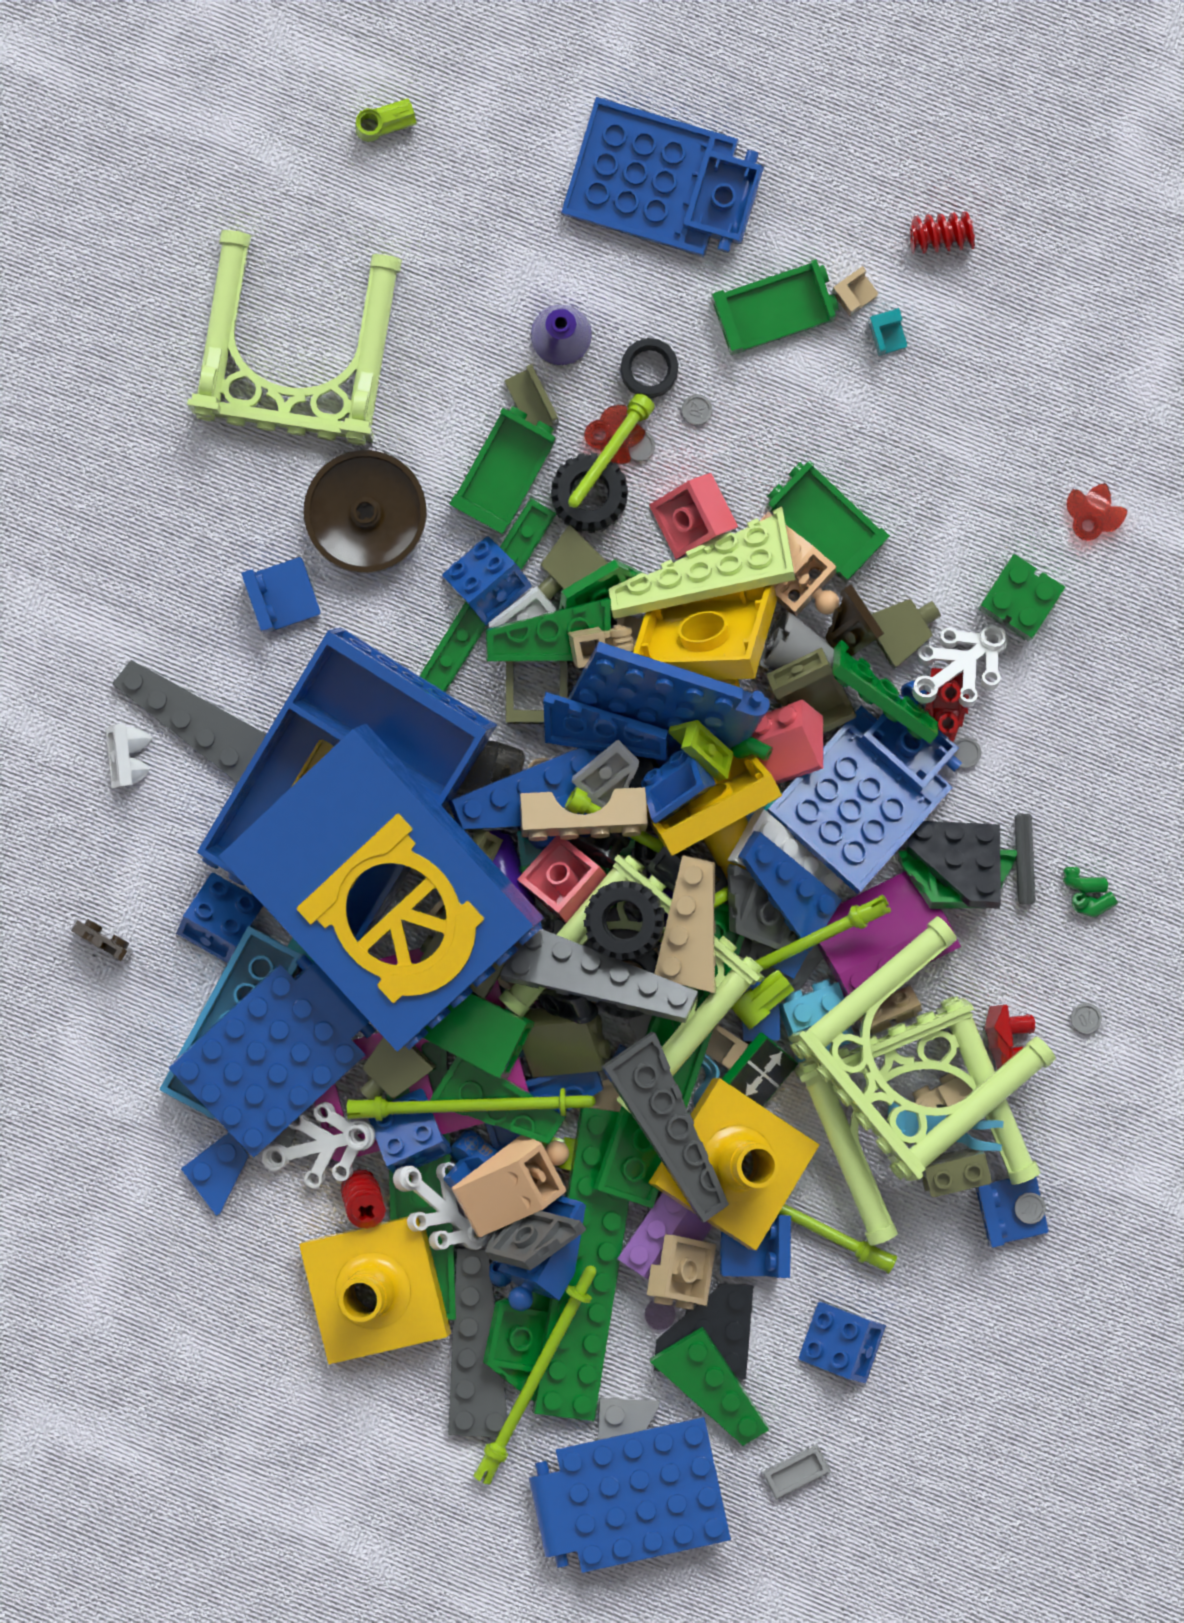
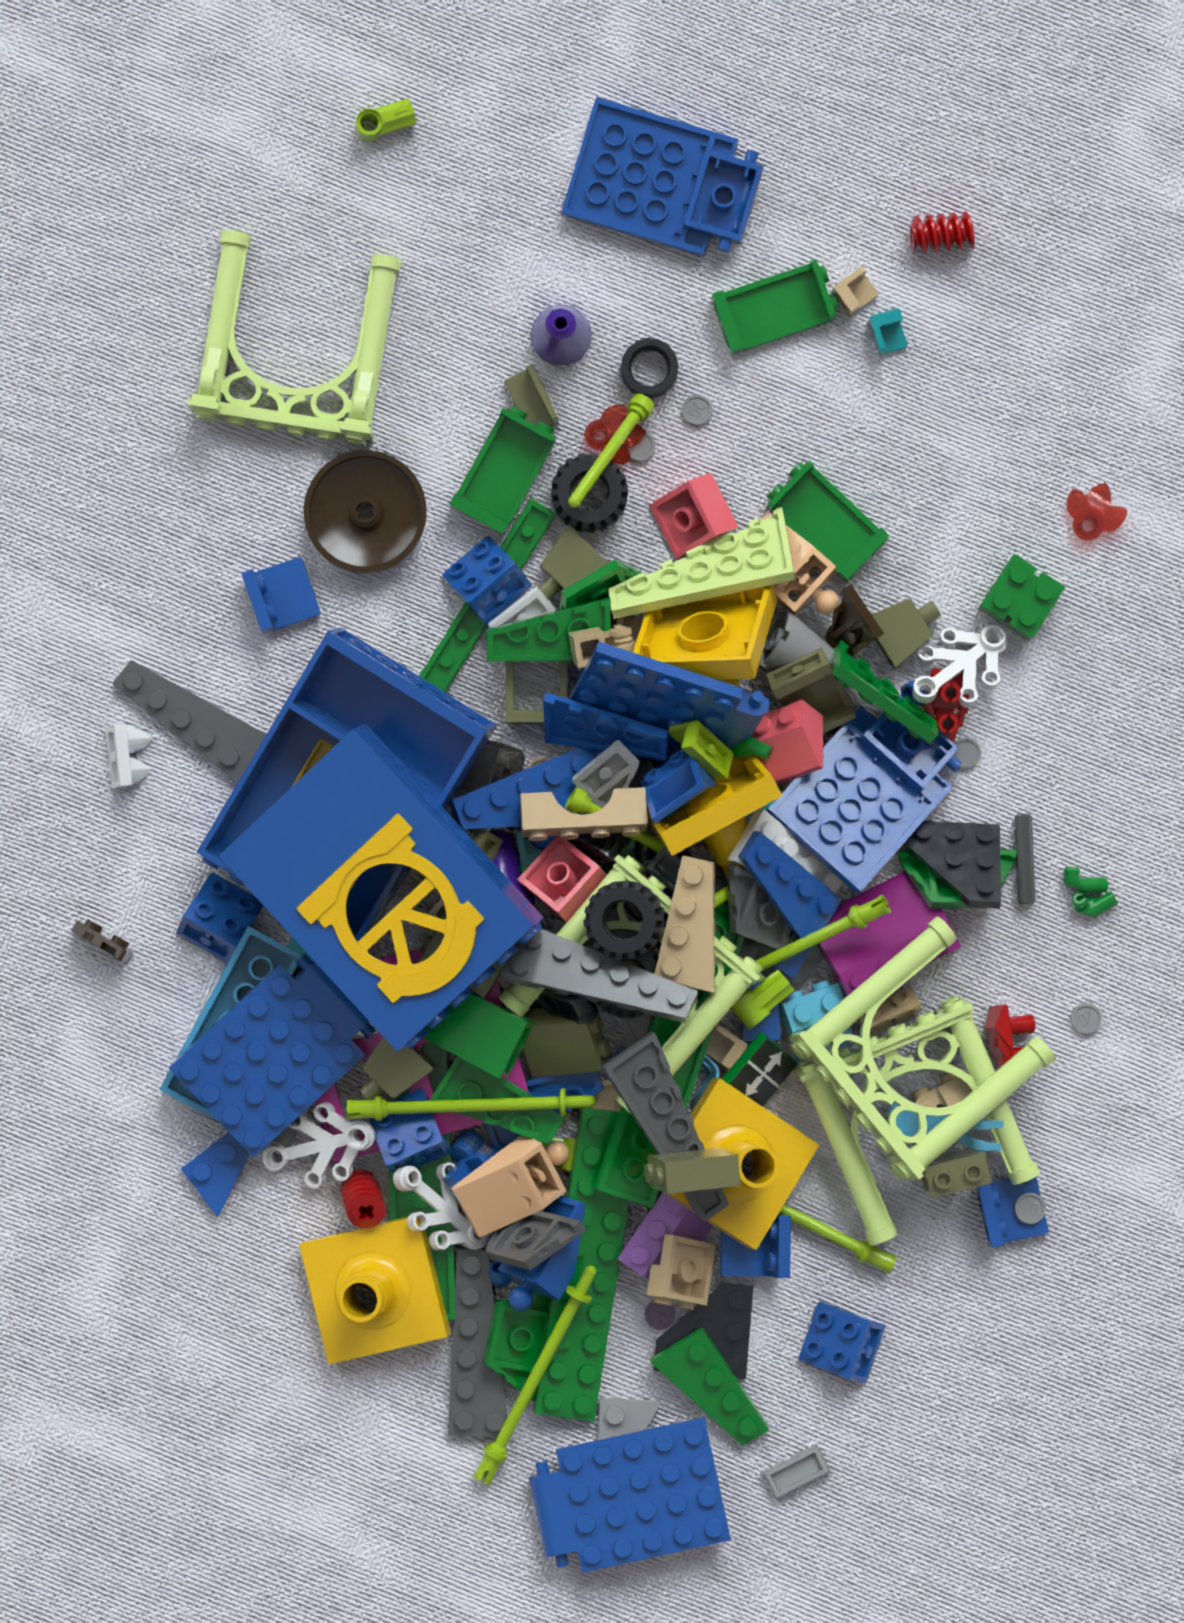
none -> olive brick [644,1148,740,1194]

